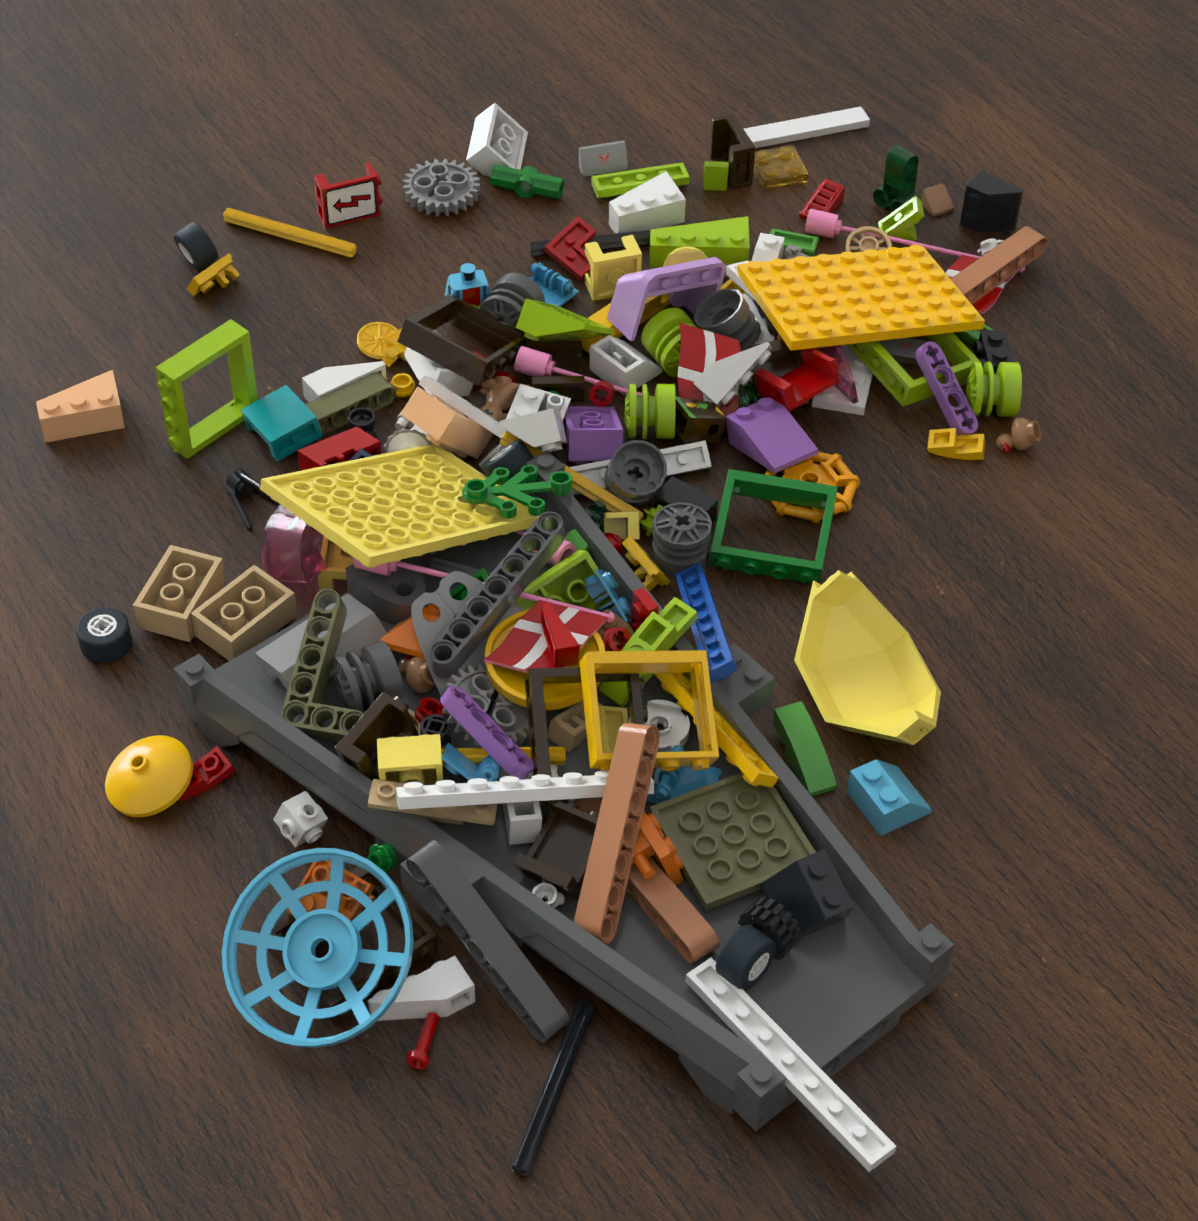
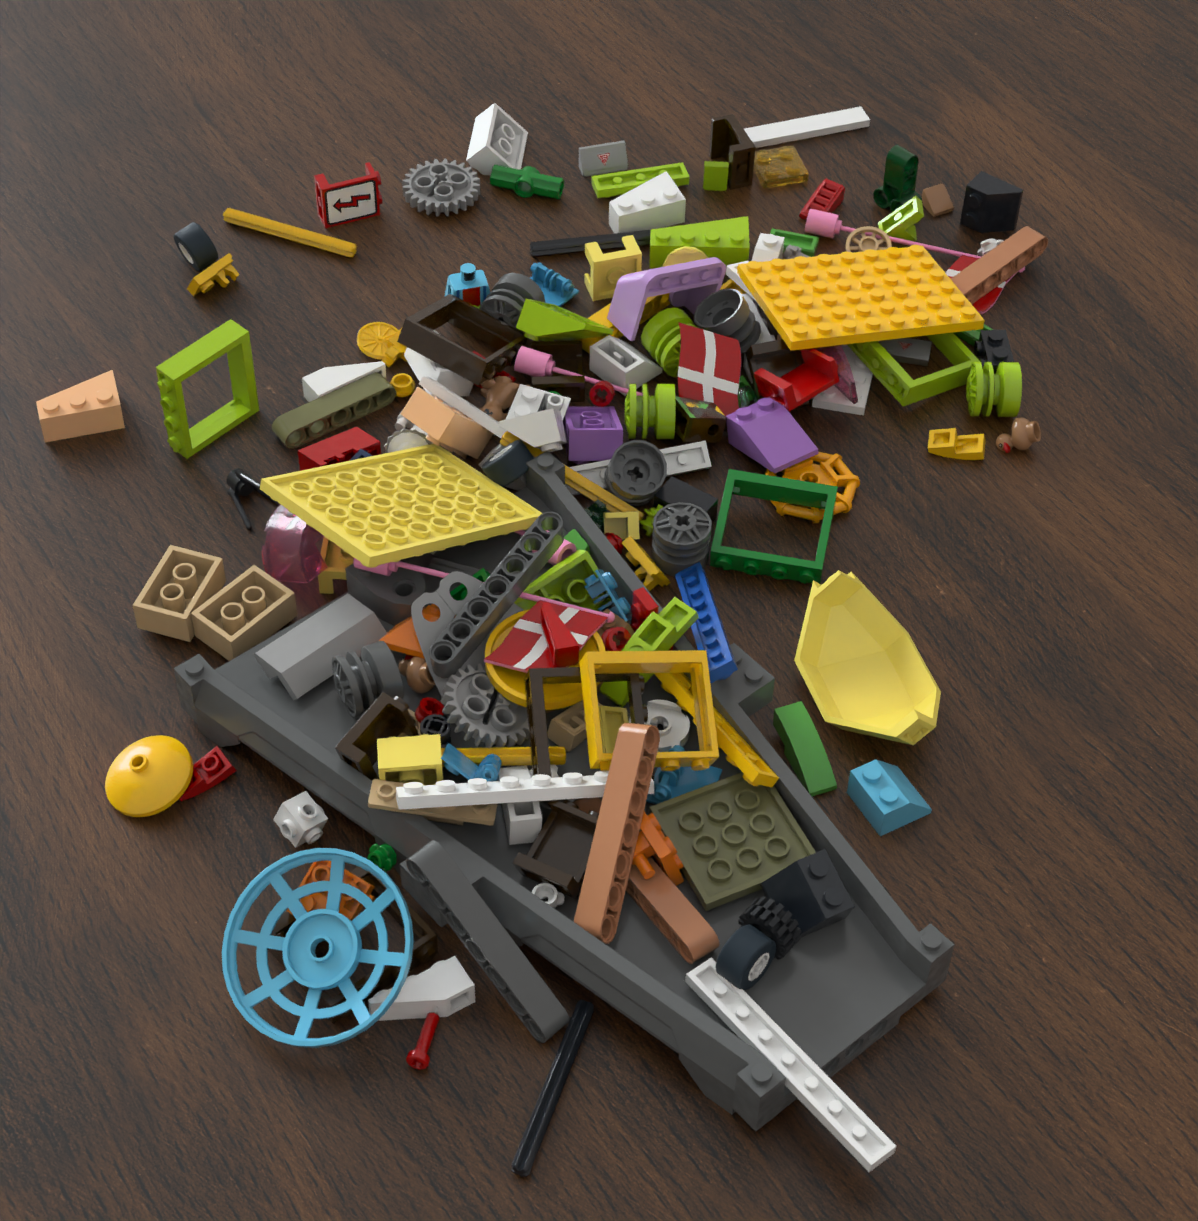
black wheel [76,607,132,663] -> none
teal panel [241,385,323,462] -> none
olive beam [281,589,363,743] -> none
black wheel [348,407,376,438] -> none
medium lavender beam [440,686,534,780] -> none
green plant [462,465,572,519] -> none
red plate [544,216,596,282] -> none
white slope [693,342,772,407] -> none
medium lavender beam [915,341,978,436] -> none

